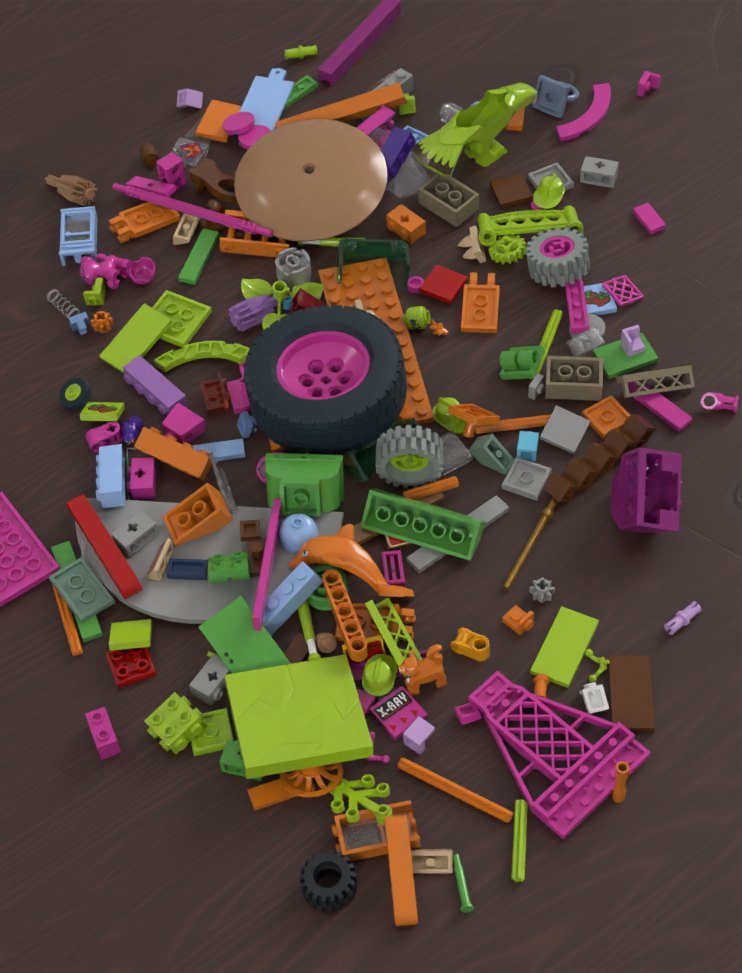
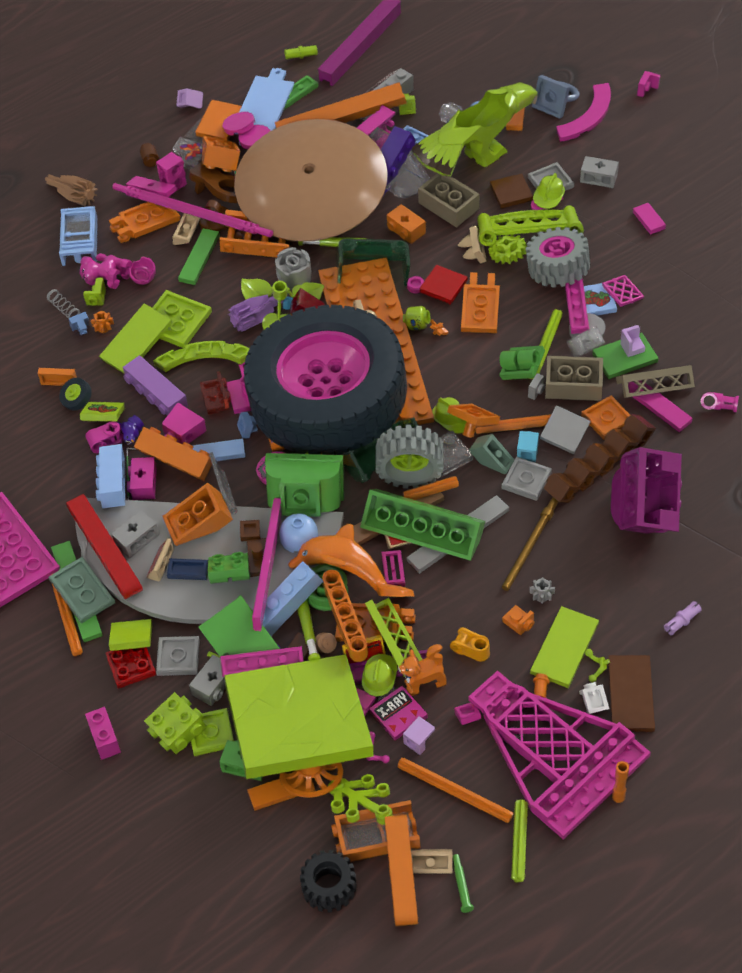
none -> orange tile [37,368,77,386]
none -> light grey tile [156,636,200,676]
none -> orange slope [202,136,240,172]
none -> dark pink tile [220,646,304,677]

